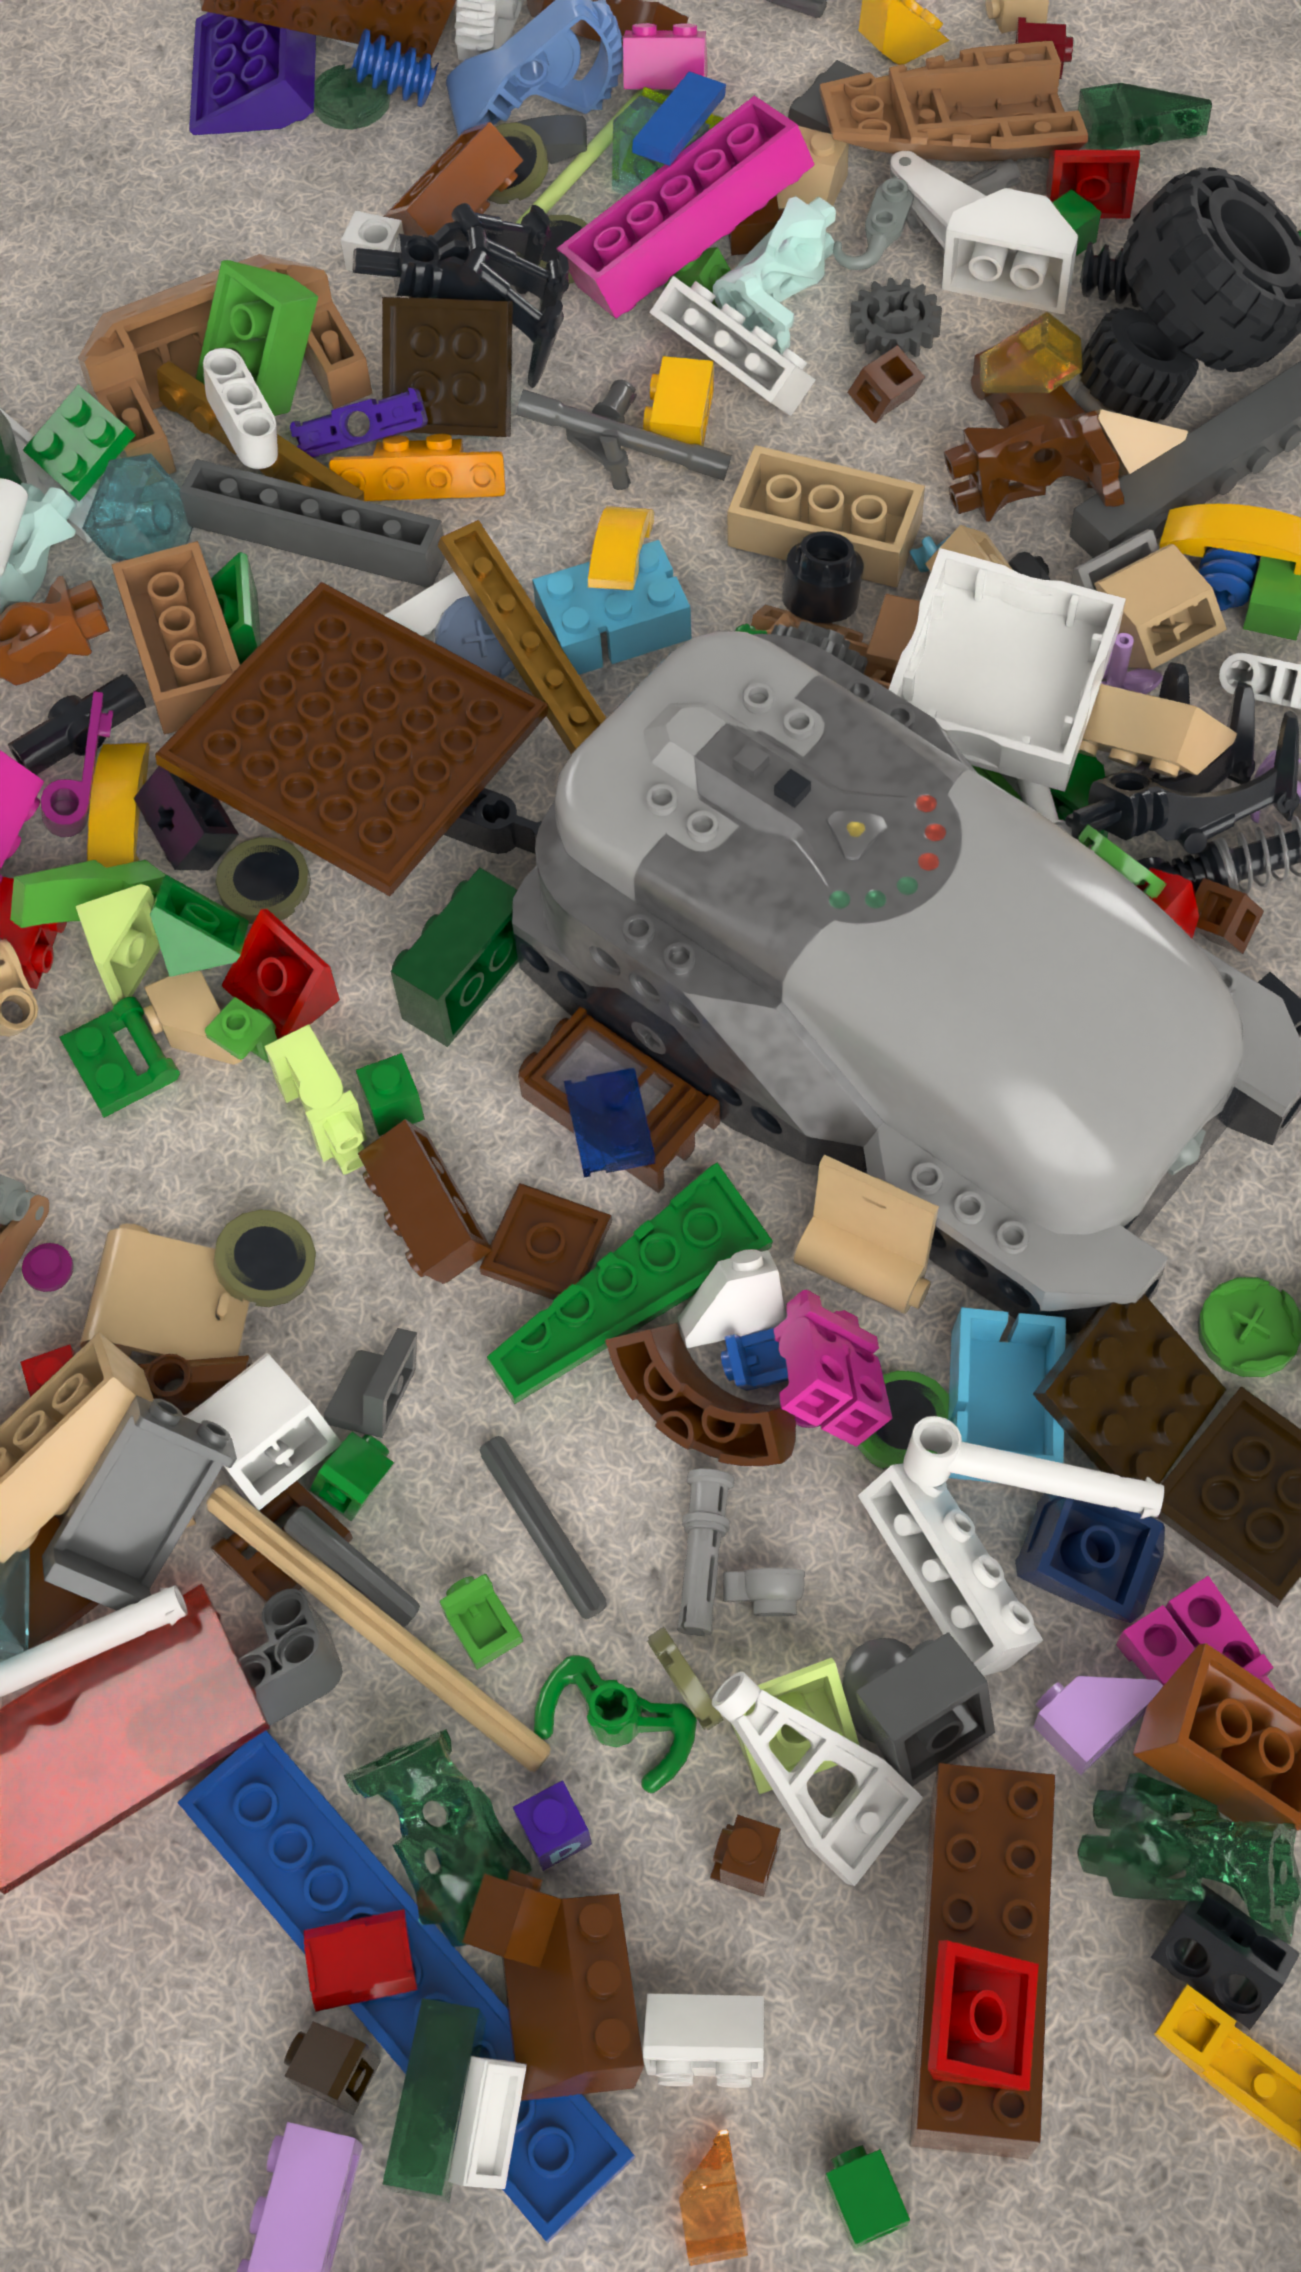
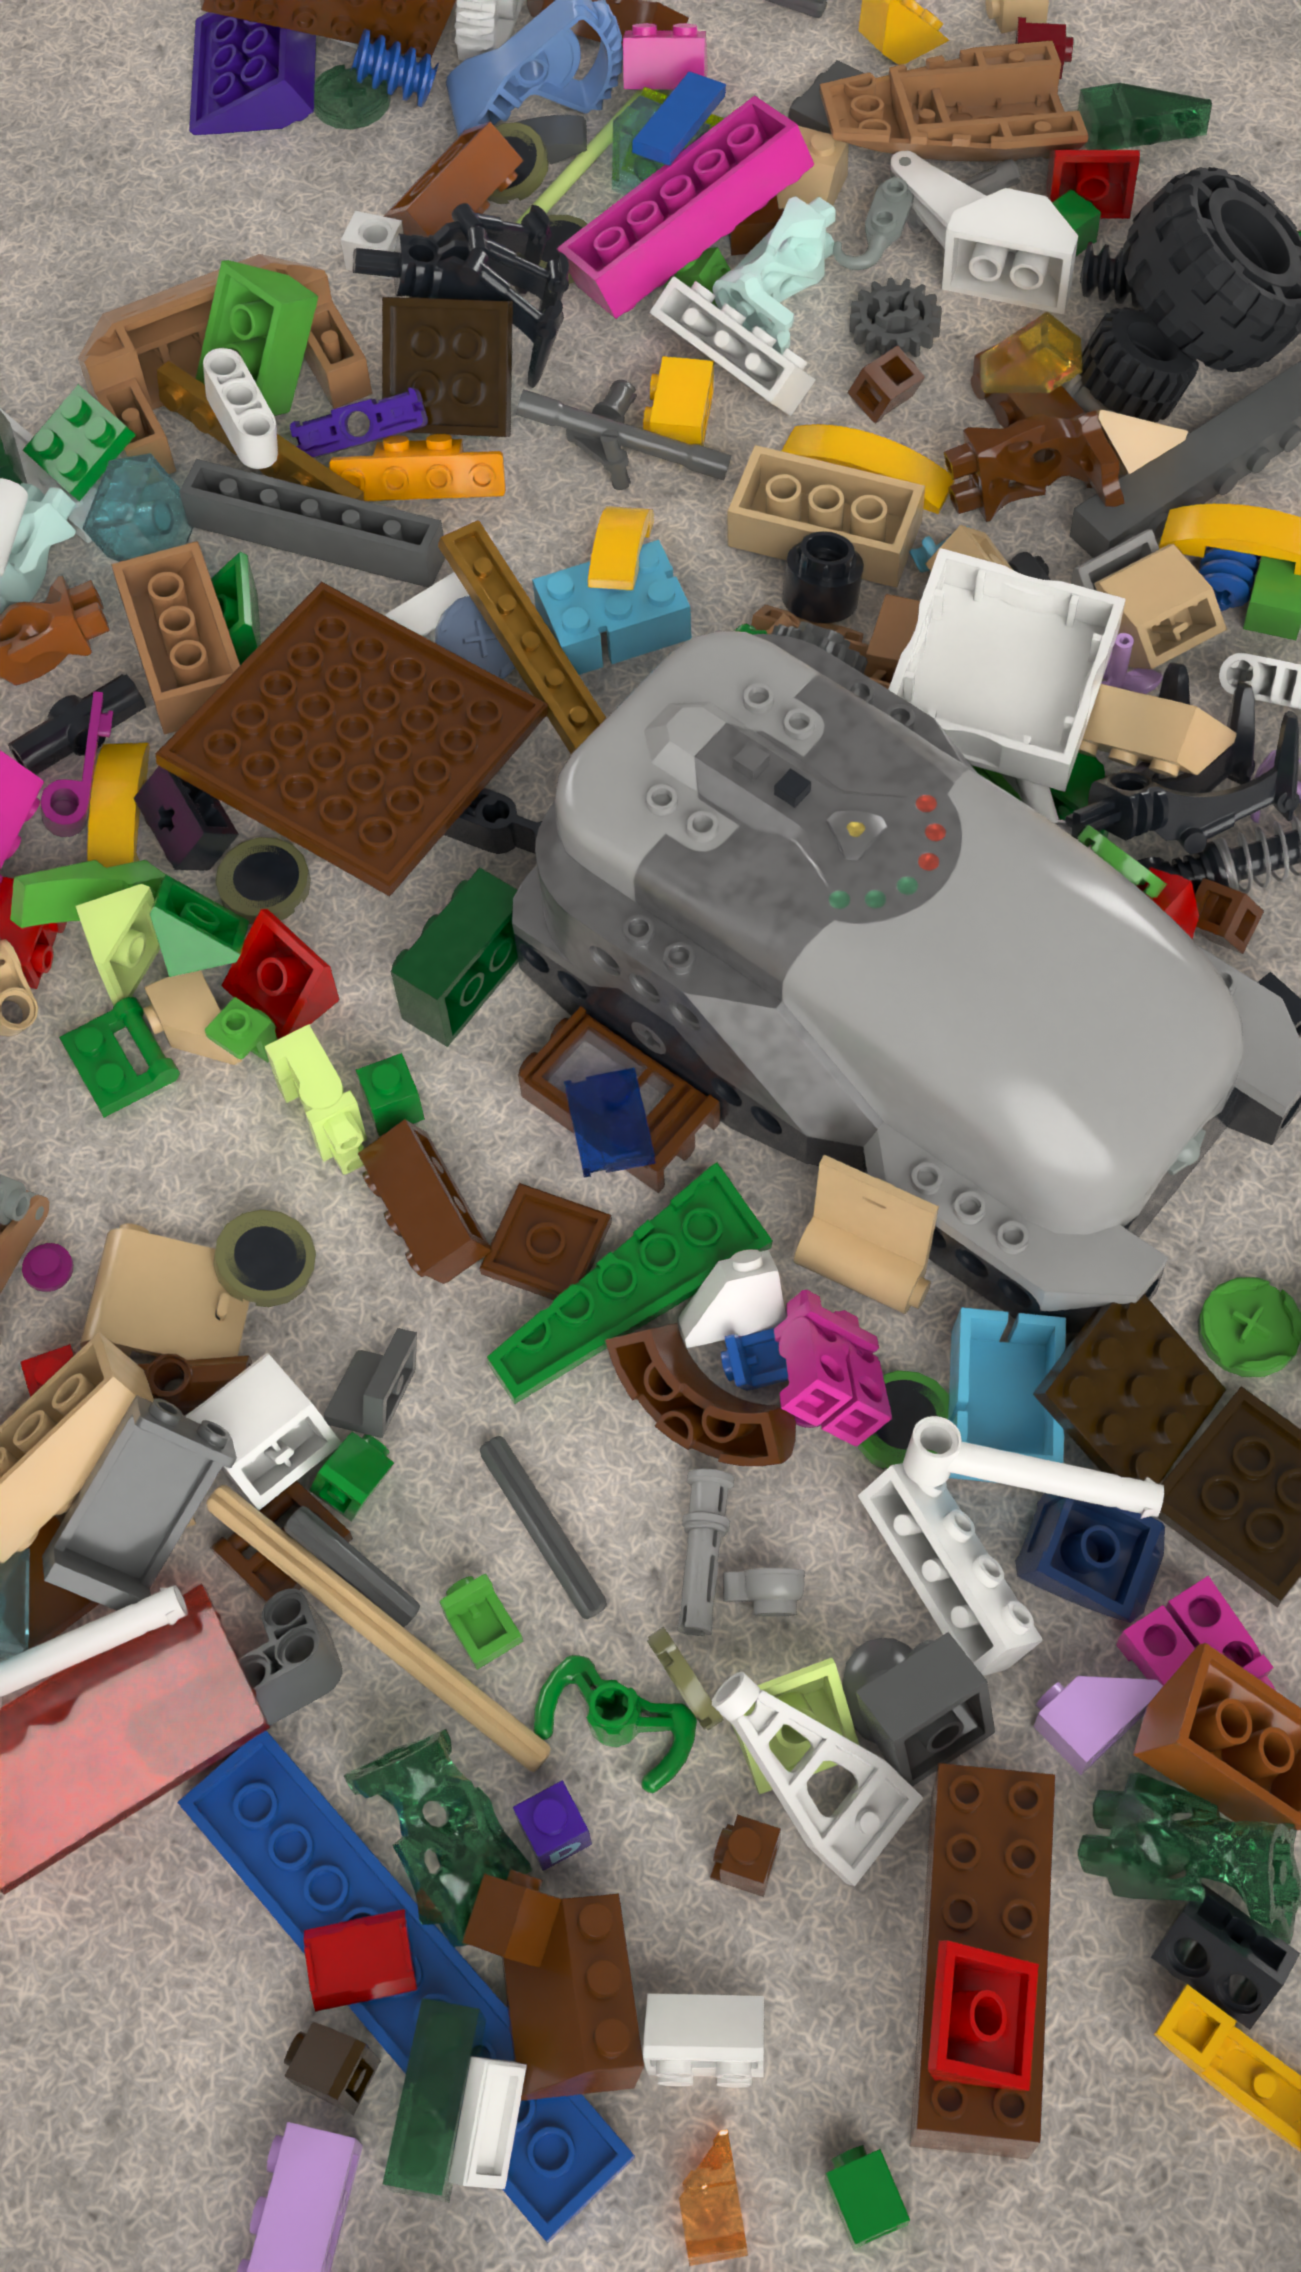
none -> yellow slope [781,424,955,514]

